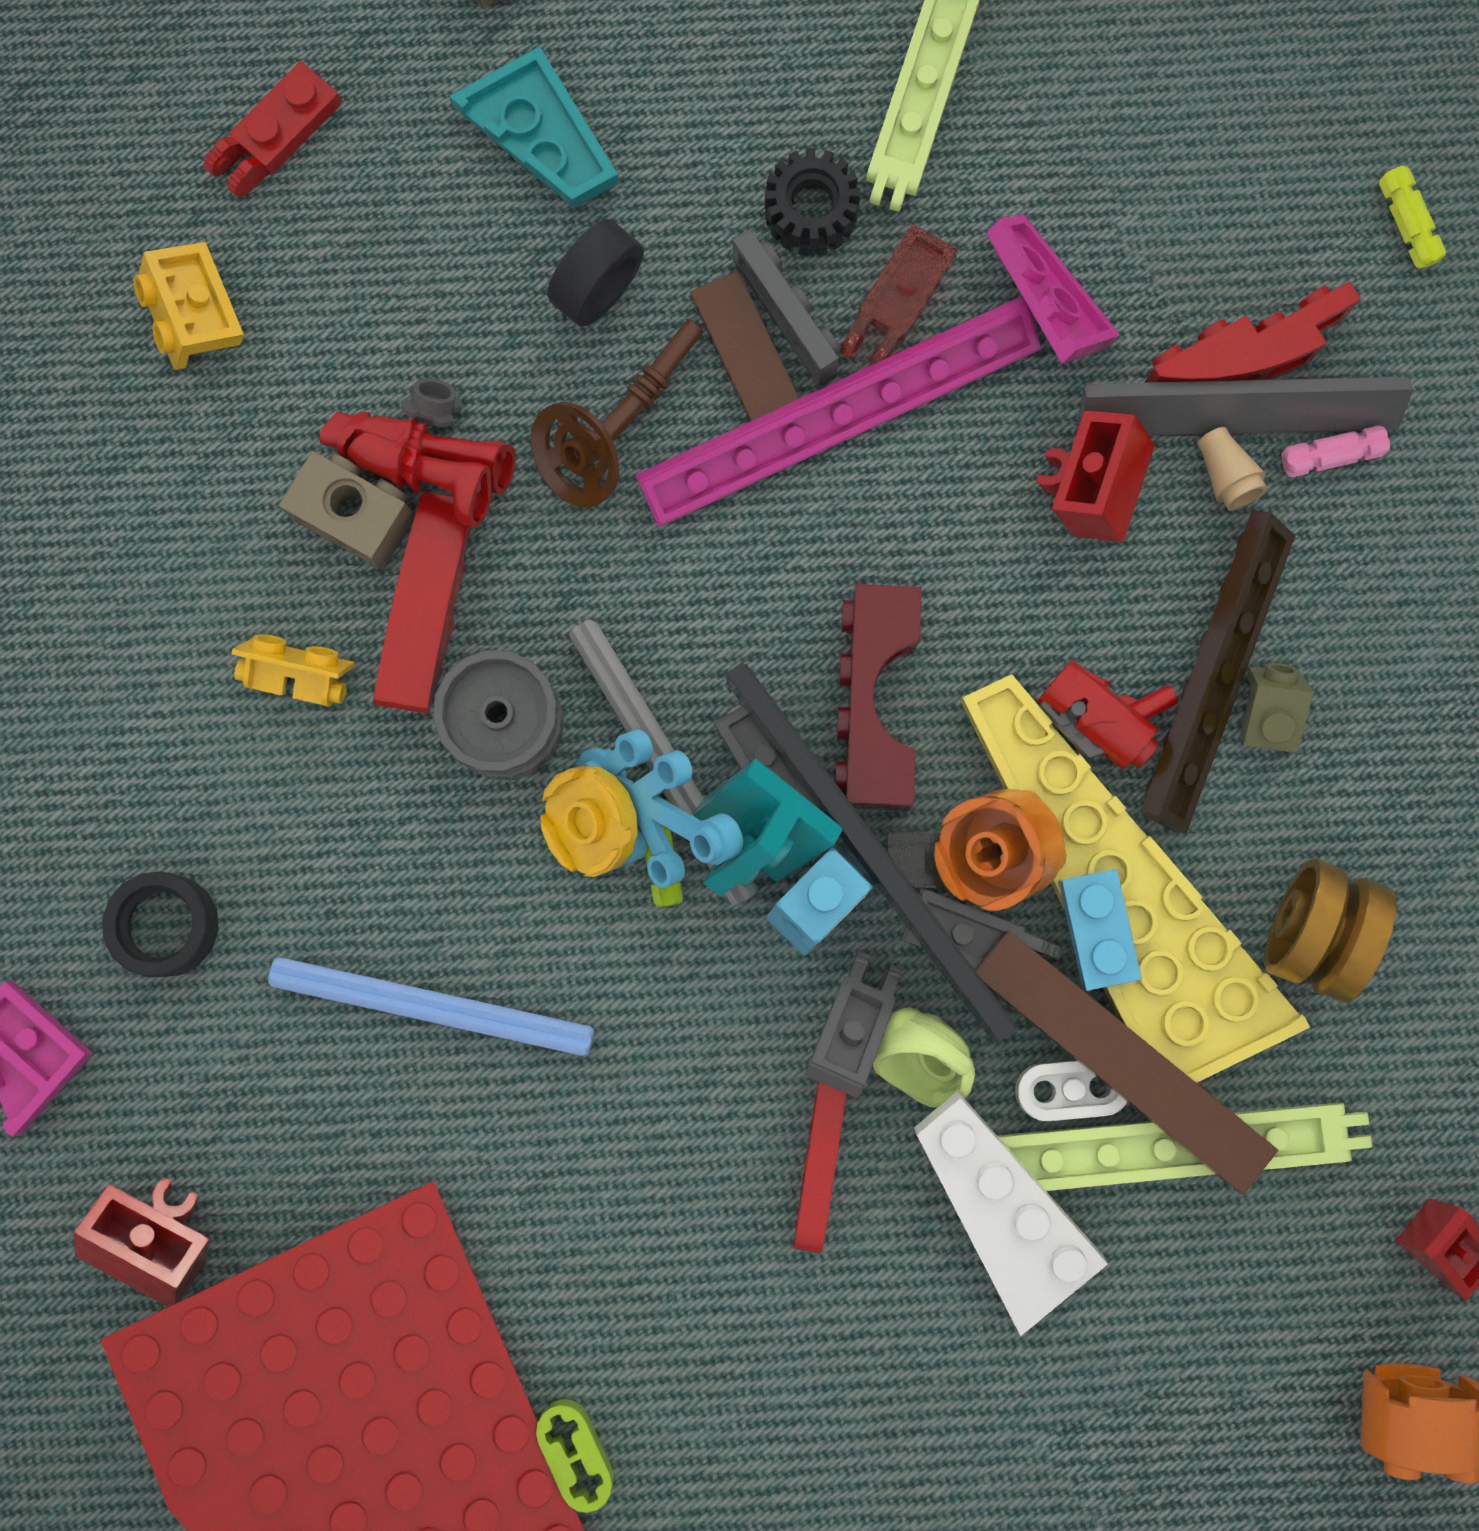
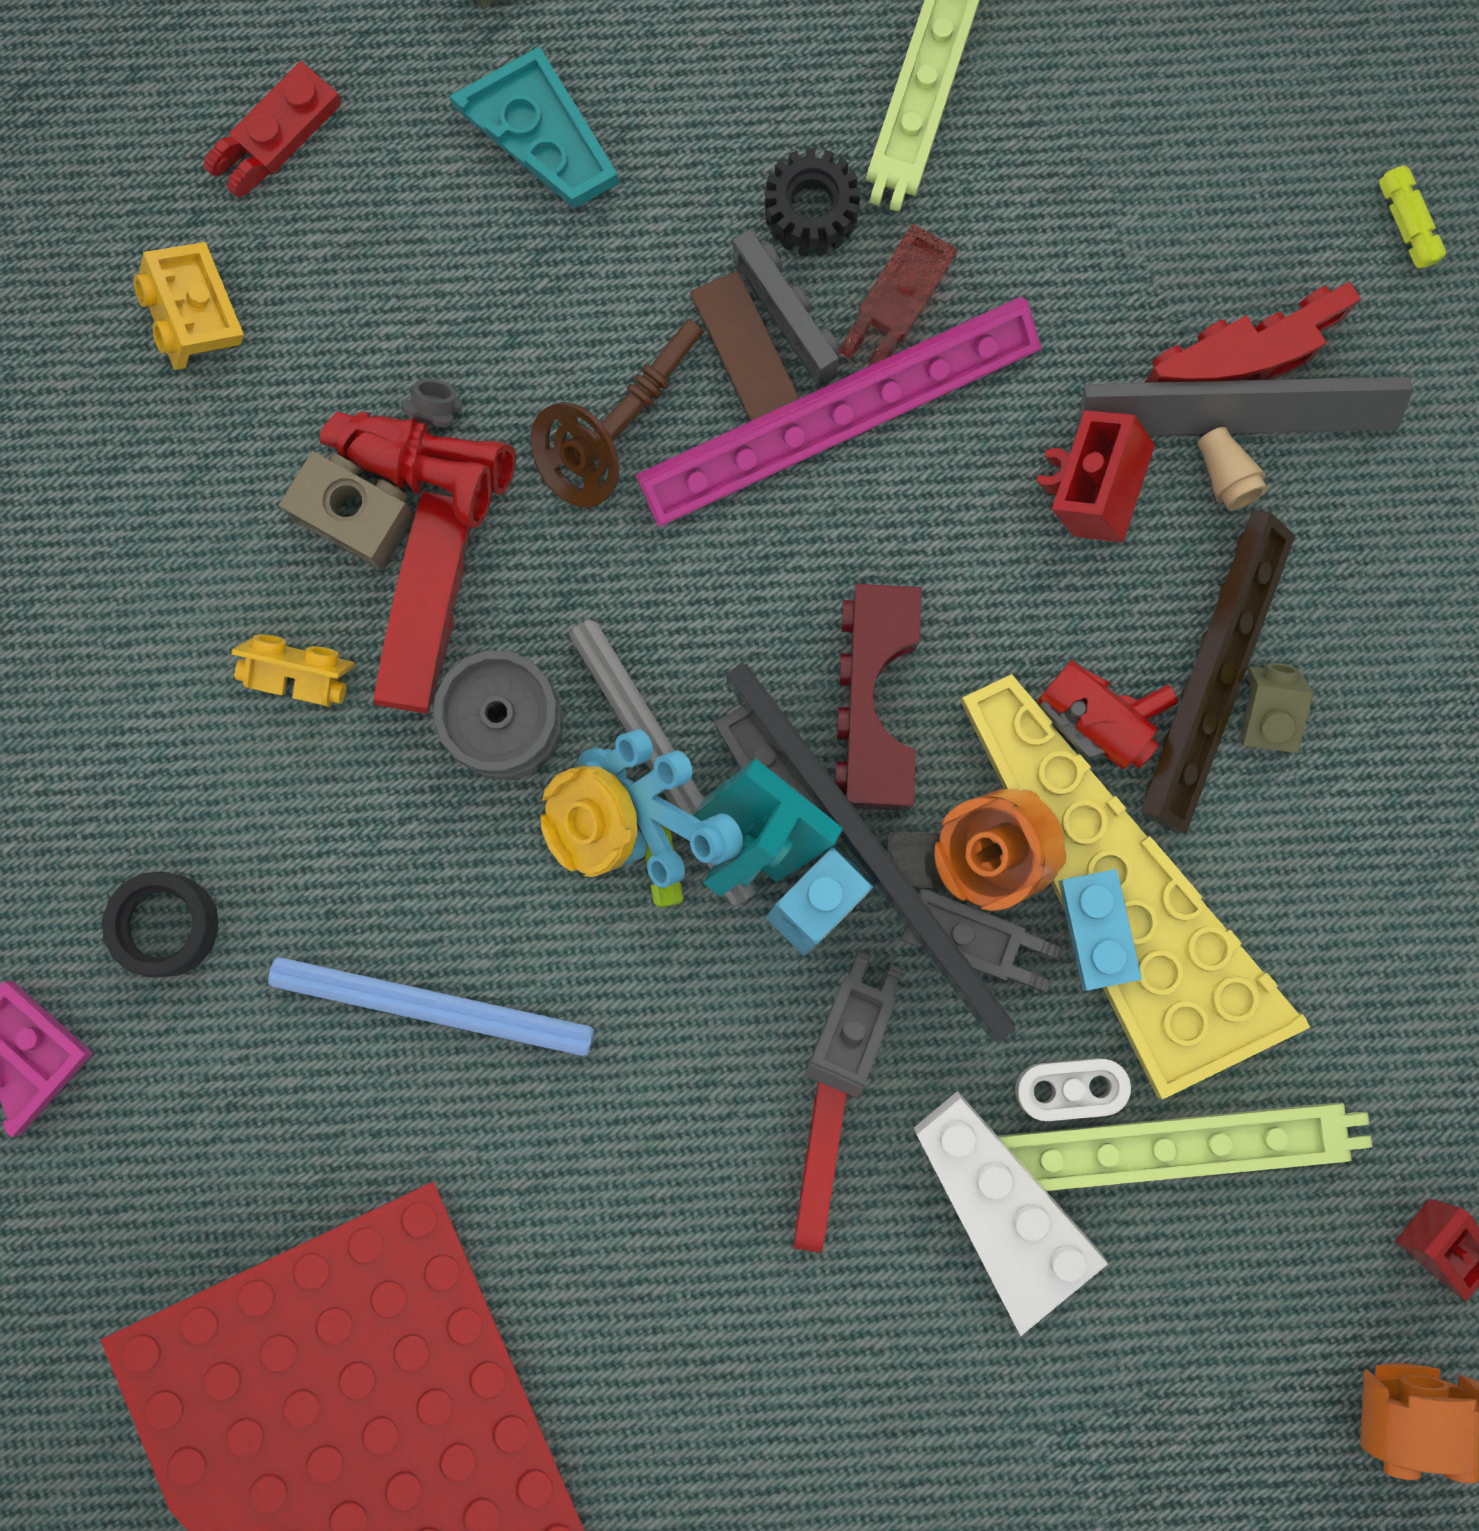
red brick [74,1178,209,1307] -> none
lime beam [536,1399,614,1513] -> none
black tyre [547,219,644,326] -> none
yellowish green hair [873,1007,975,1108] -> none
reddish brown tile [975,930,1279,1195] -> none
dark pink wing [986,214,1120,364] -> none
pearl gold wheel [1264,858,1397,1003] -> none
bright pink axle [1281,425,1390,477] -> none

